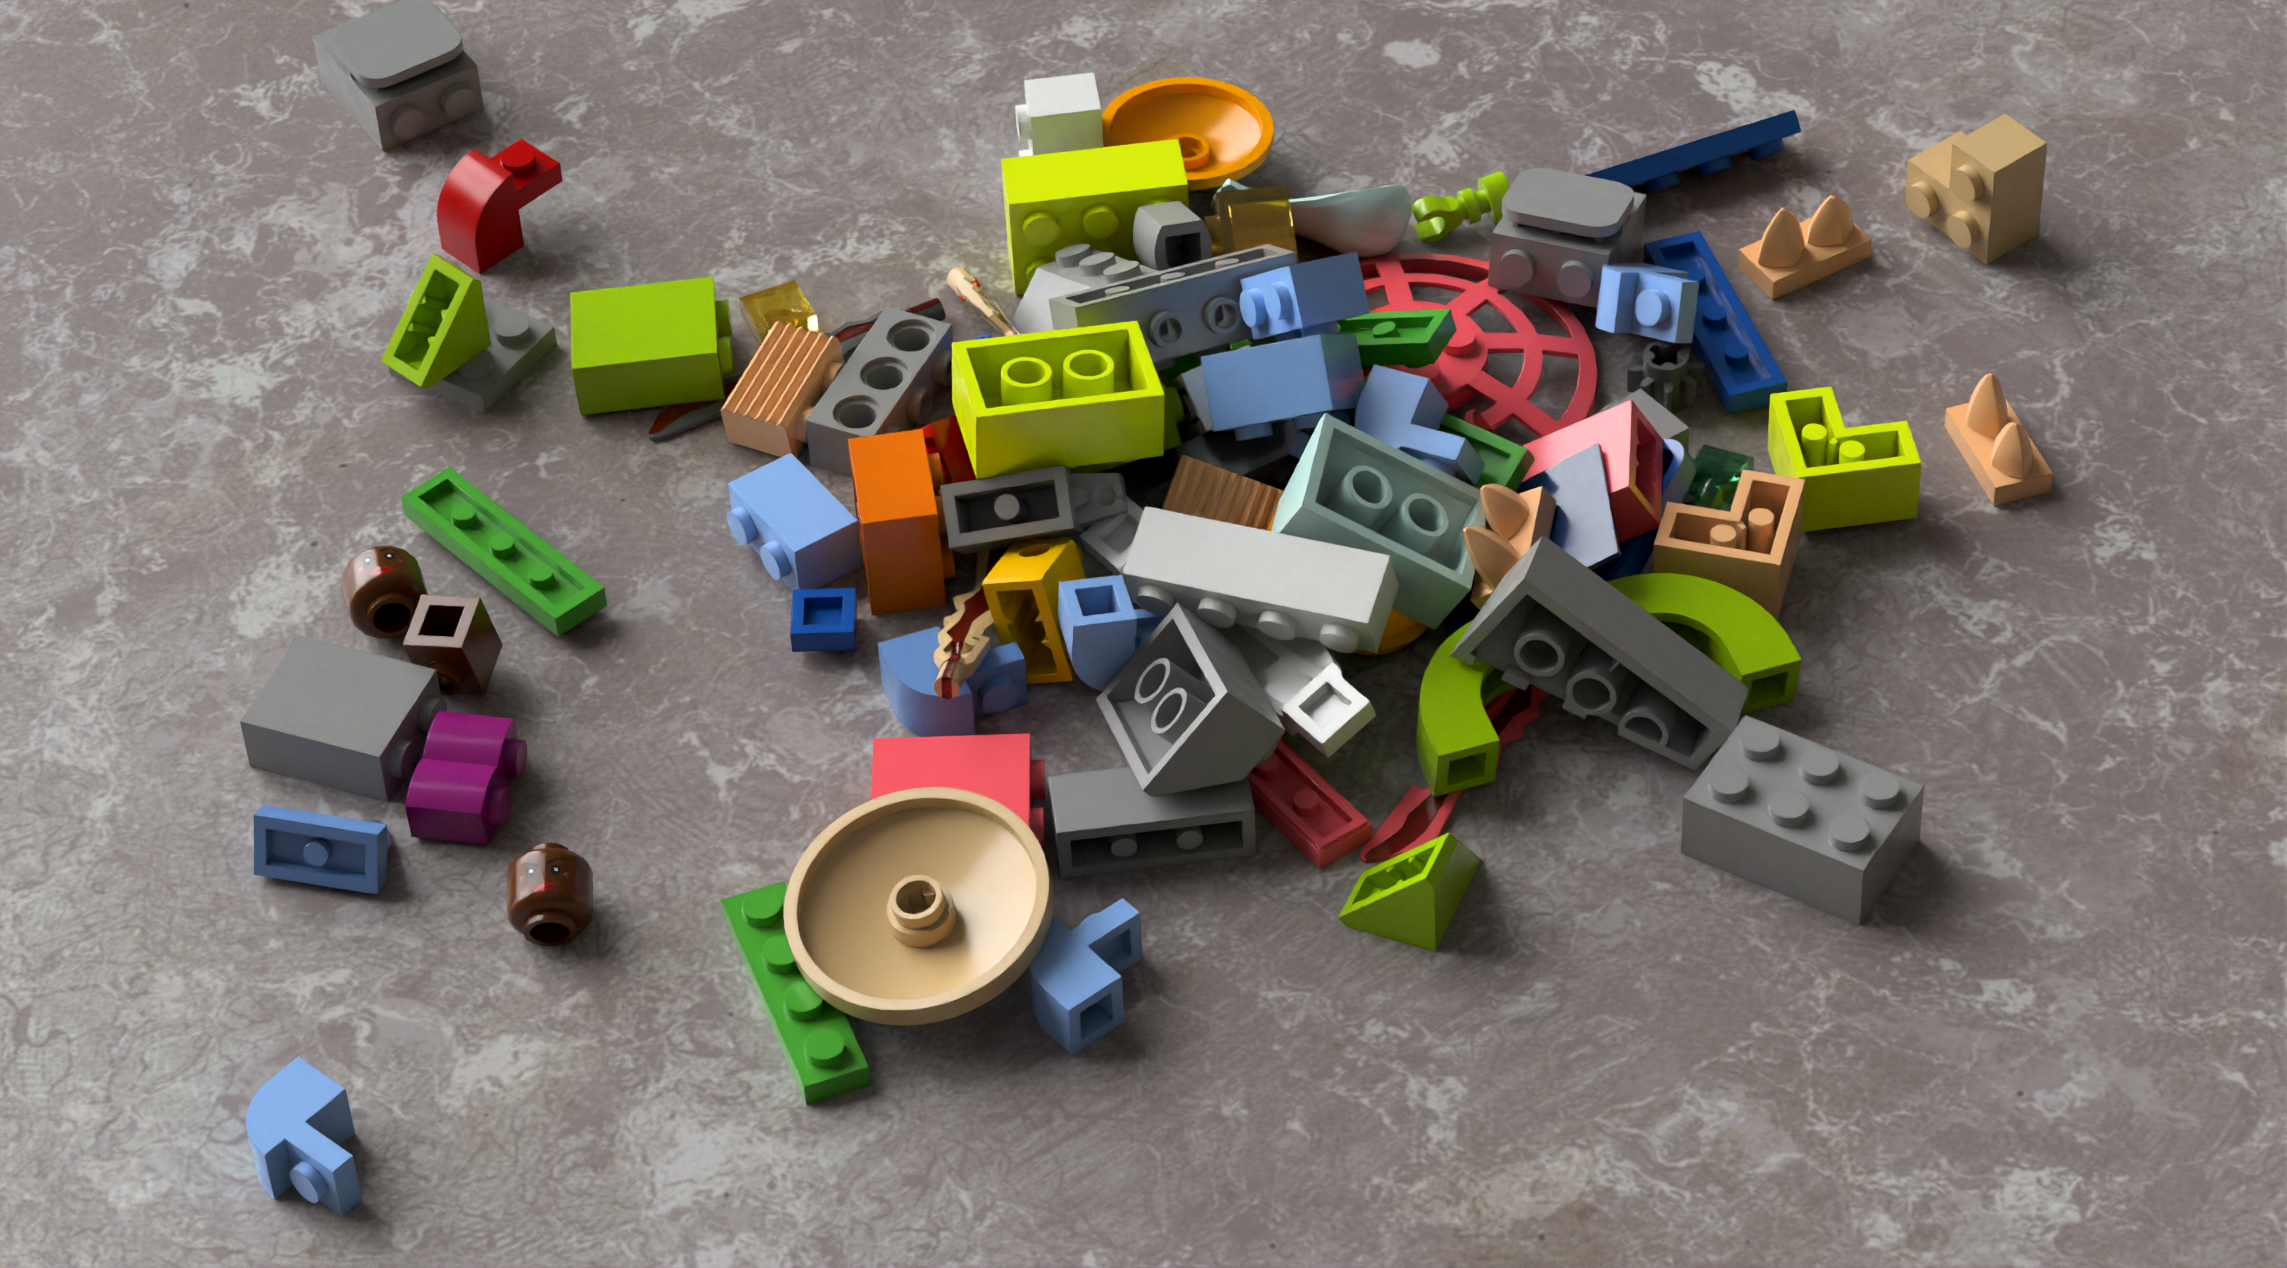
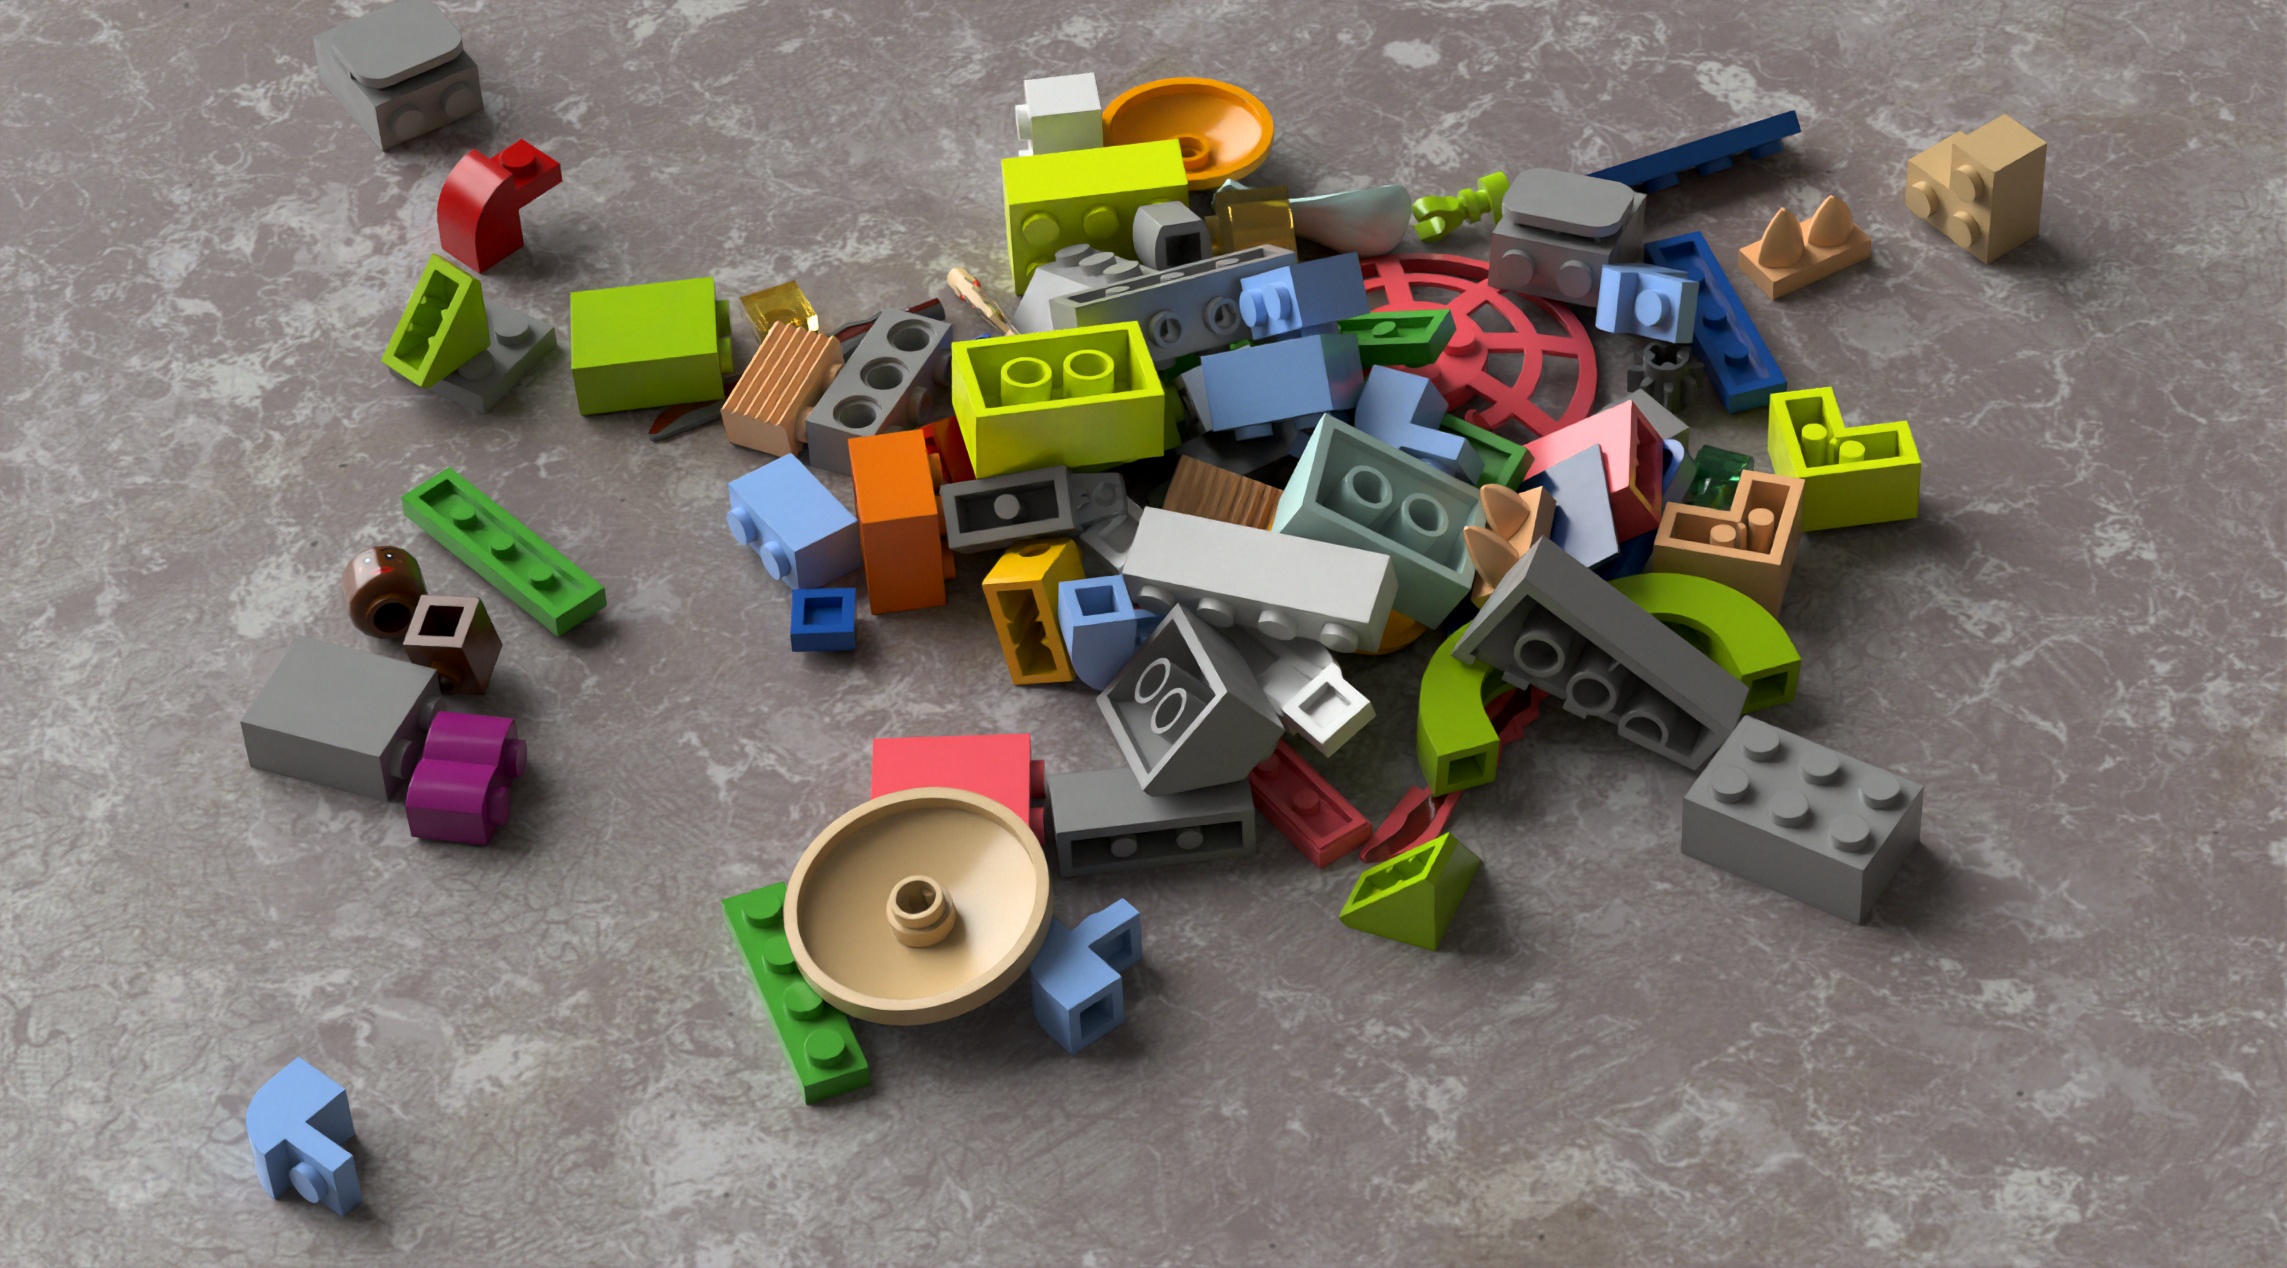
medium blue tile [254,805,391,895] -> none
reddish brown head [507,843,593,946] -> none
medium blue brick [878,626,1028,737] -> none
tan sword [934,547,1009,699] -> none
light nougat tile [1944,373,2053,506] -> none

